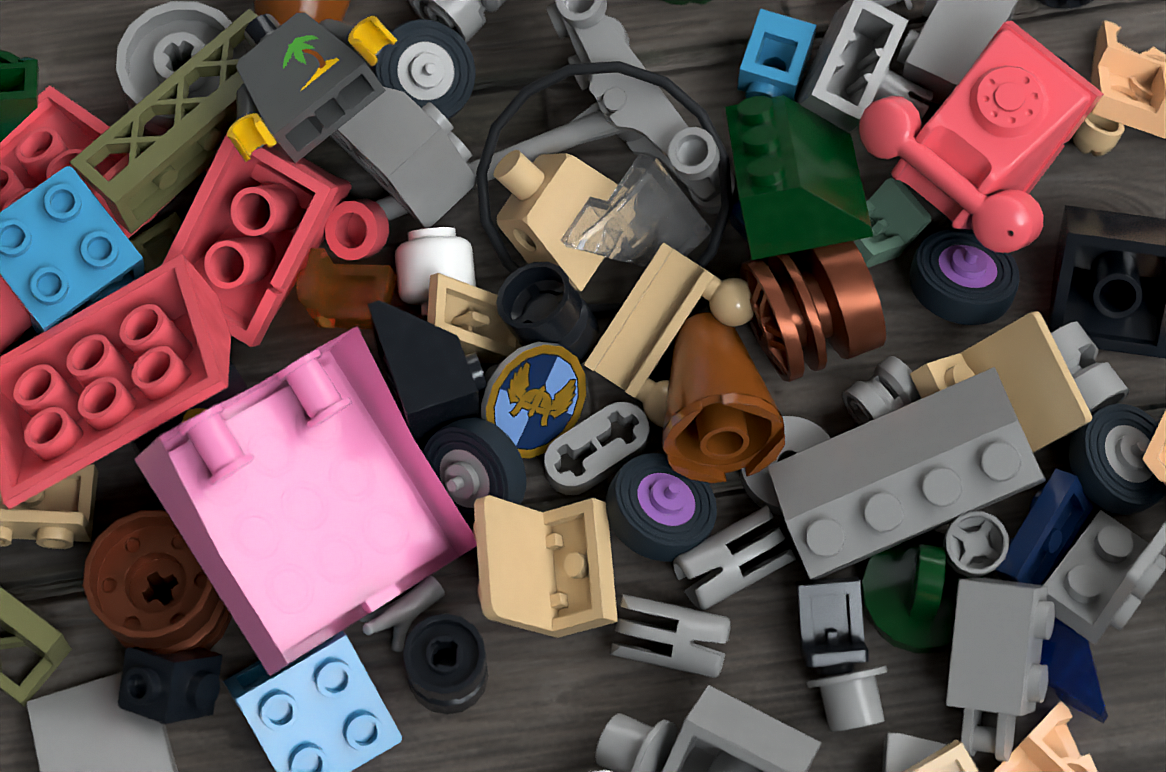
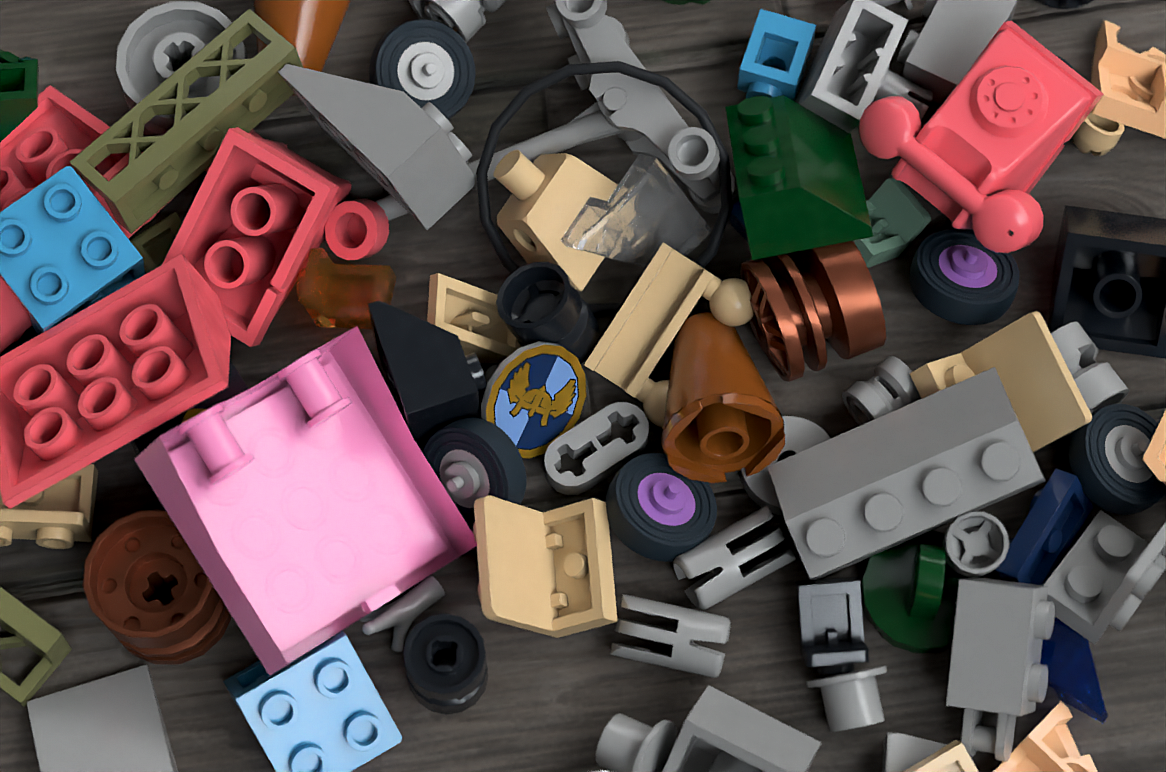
black bracket [118,646,223,724] -> none
dark grey torso [227,13,397,163] -> none
white head [395,227,476,316] -> none

